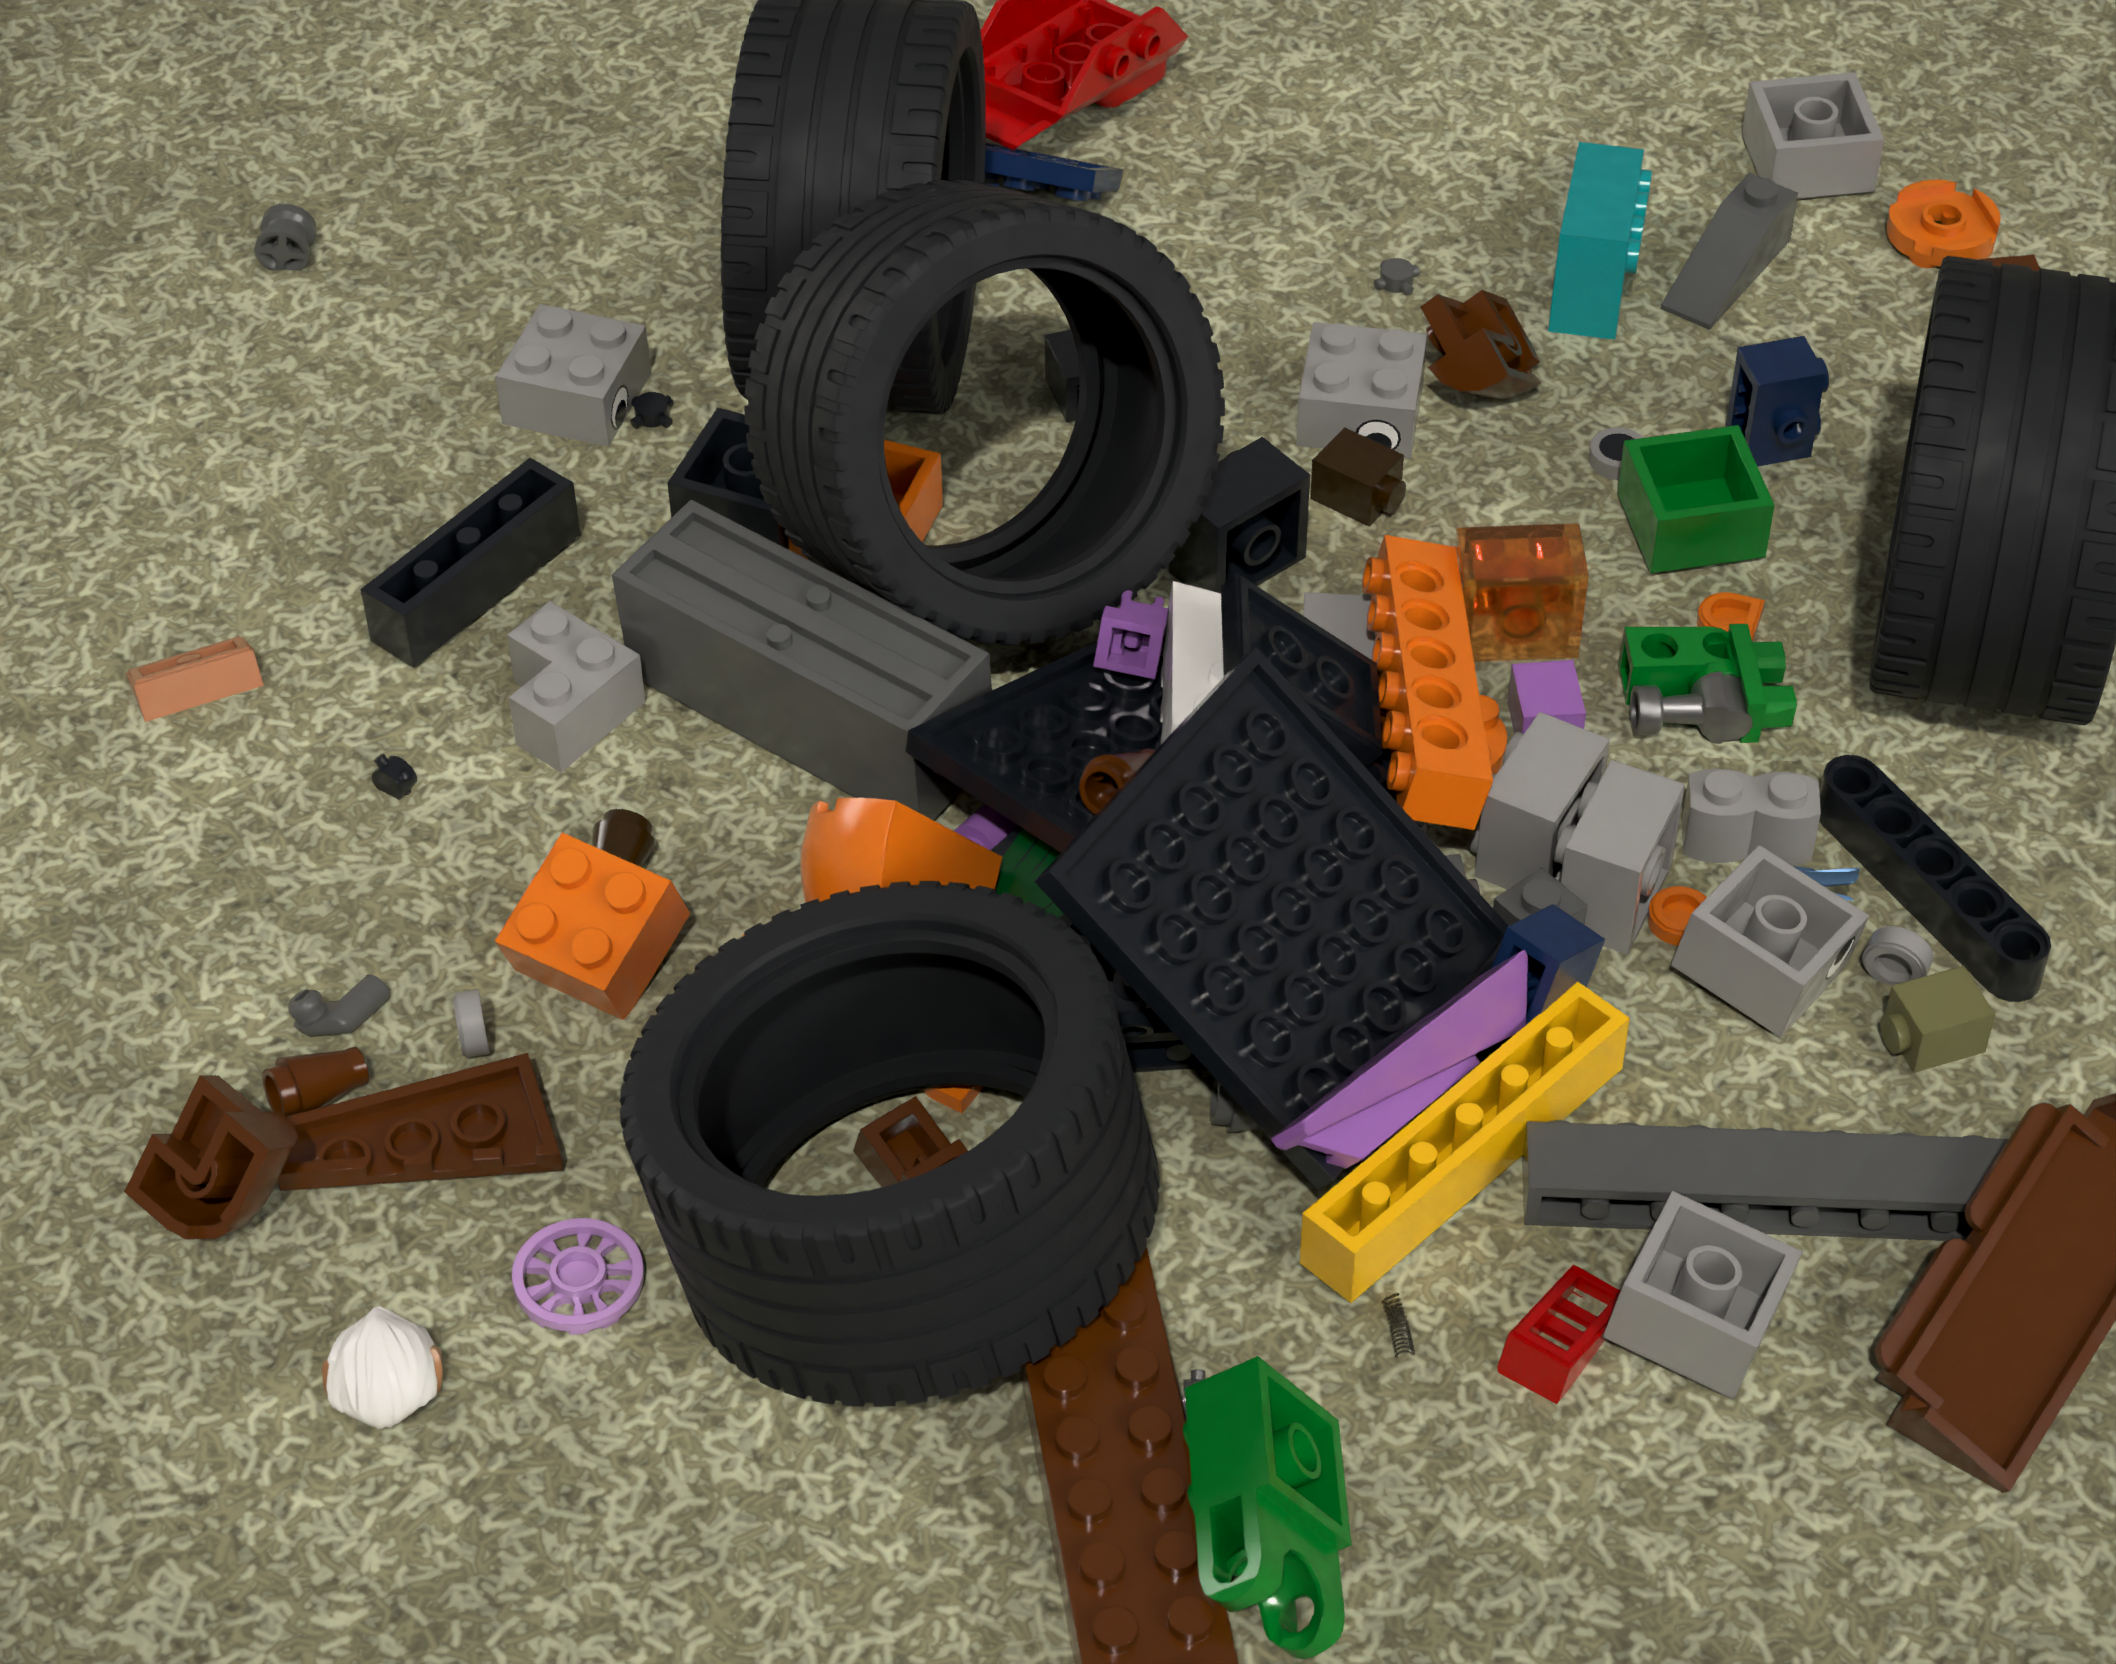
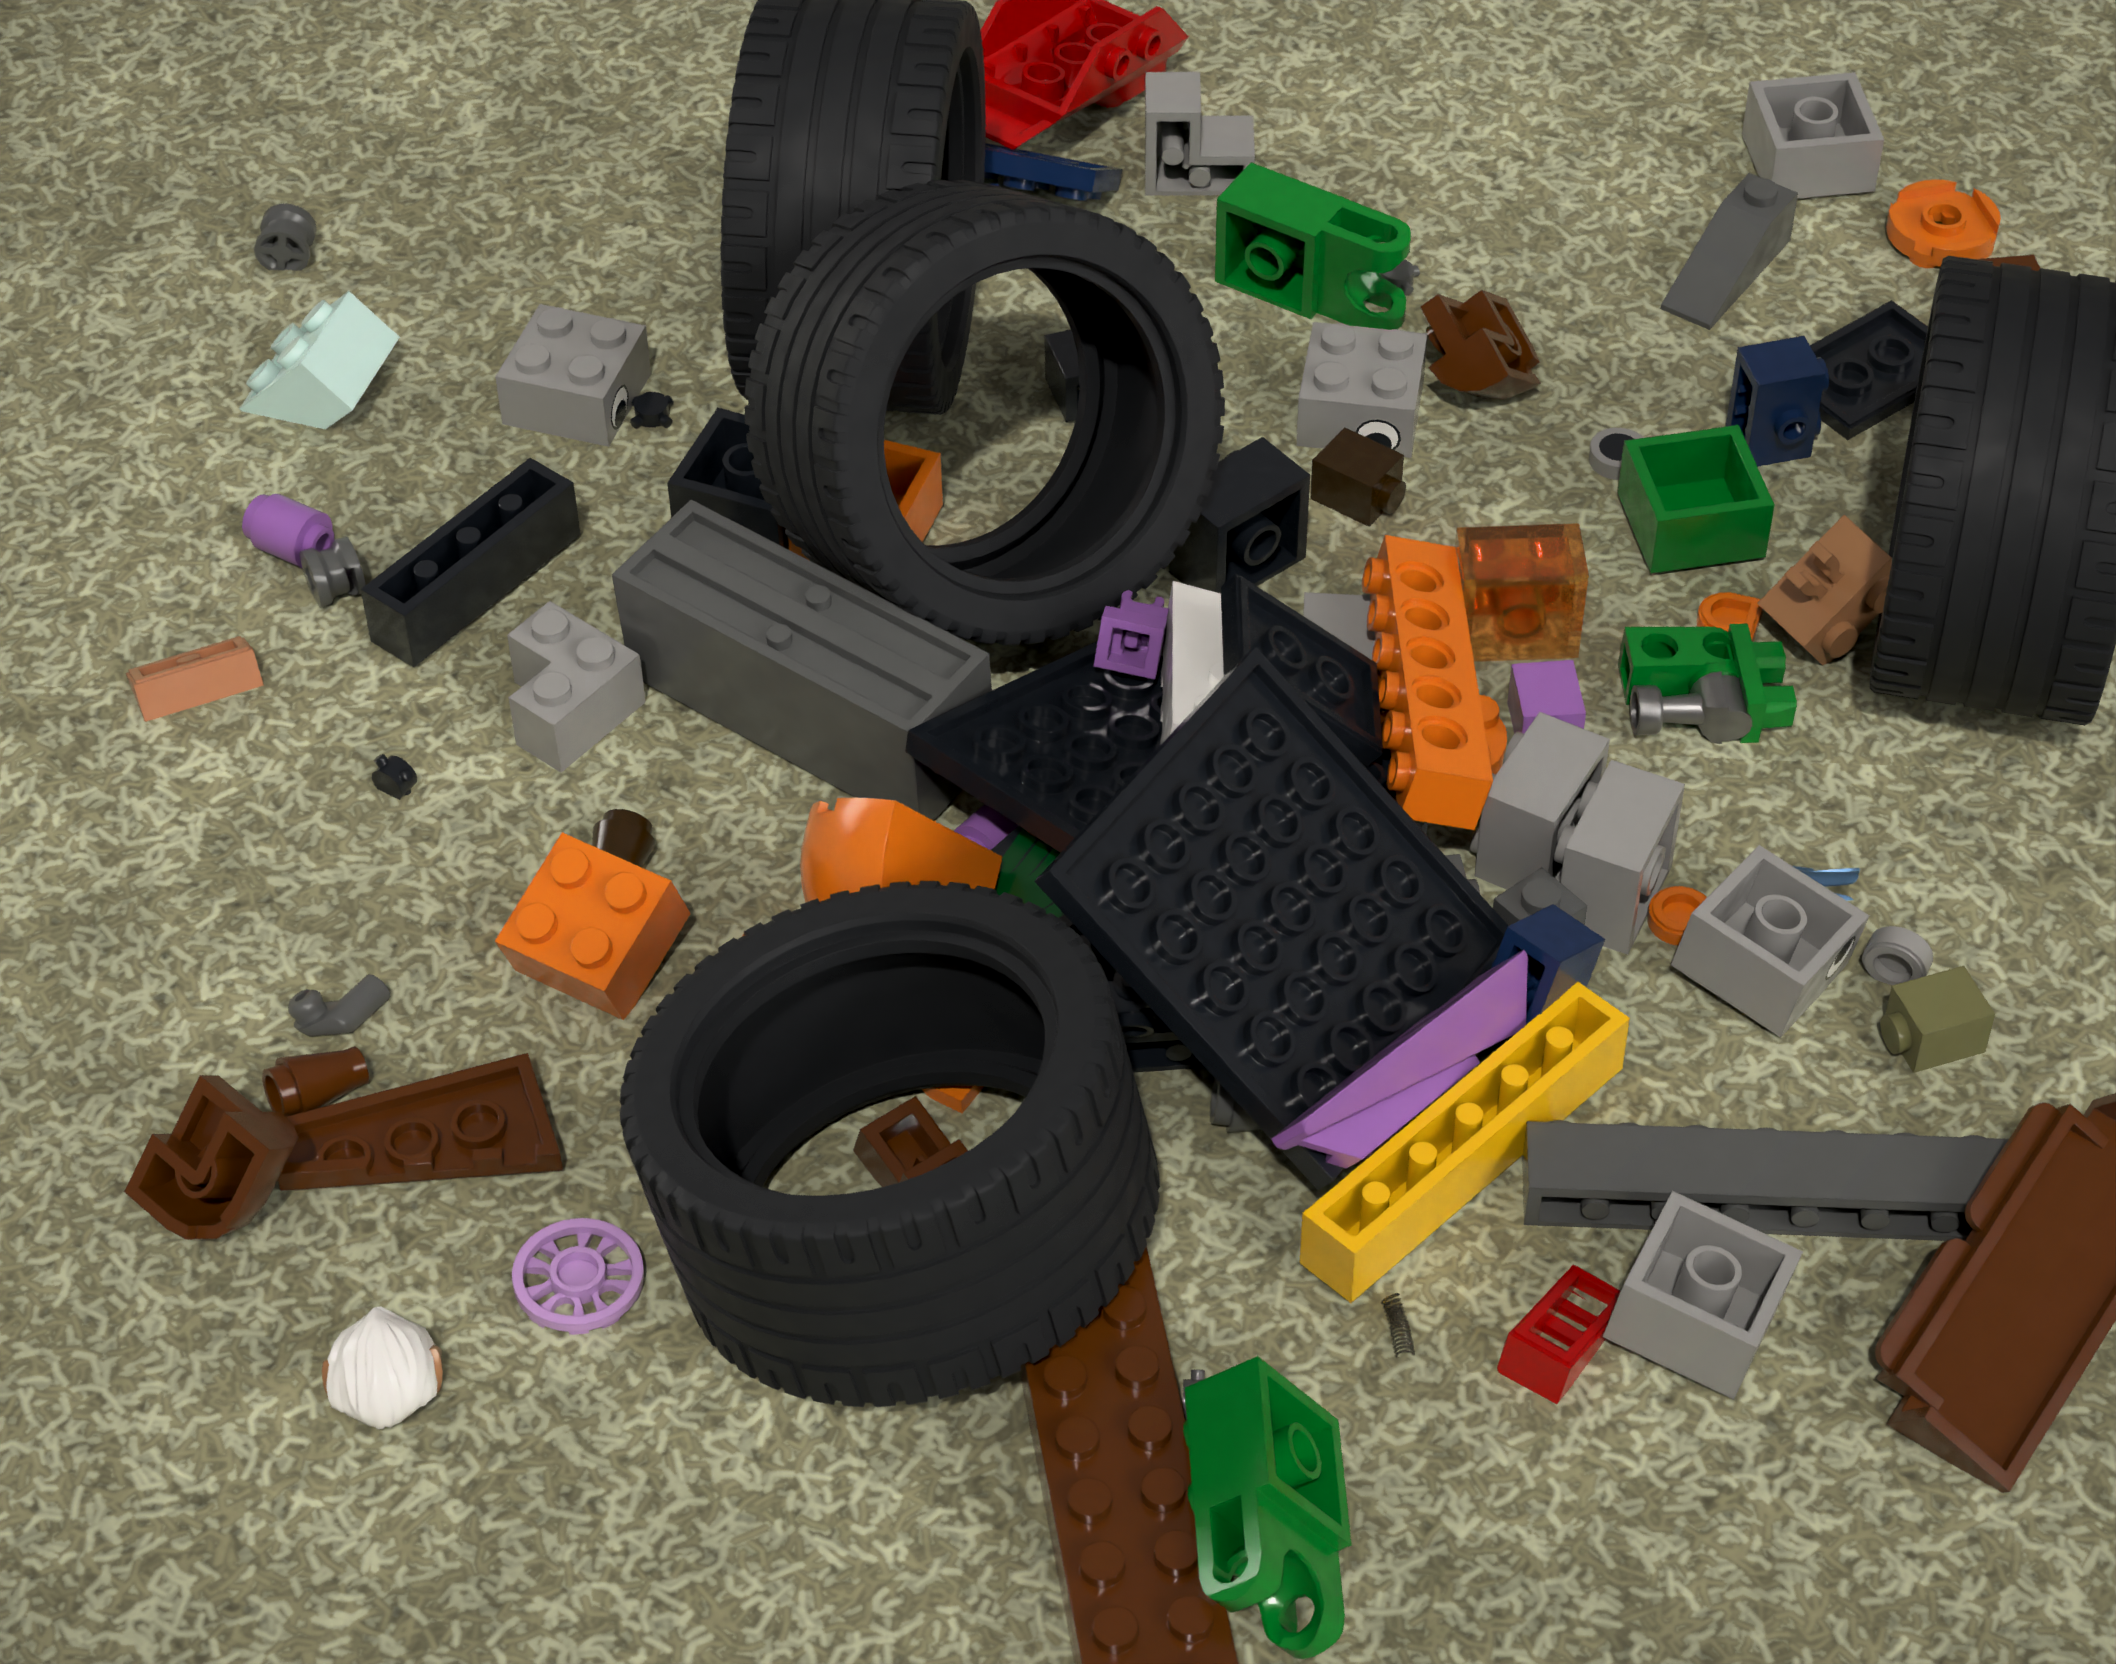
light grey tile [453,989,490,1058] -> none
reddish brown cone [1079,749,1155,814] -> none
teal wedge [1548,142,1652,340] -> none
light grey brick [1682,769,1821,866] -> none
black beam [1819,755,2051,1002] -> none
none -> light aqua slope [239,291,400,429]
none -> medium lavender brick [242,494,334,568]
none -> dark grey wheel [299,536,366,608]
none -> light grey brick [1145,72,1255,196]
none -> green brick [1215,162,1411,330]
none -> medium nougat brick [1757,515,1892,666]
none -> black tile [1810,300,1928,441]

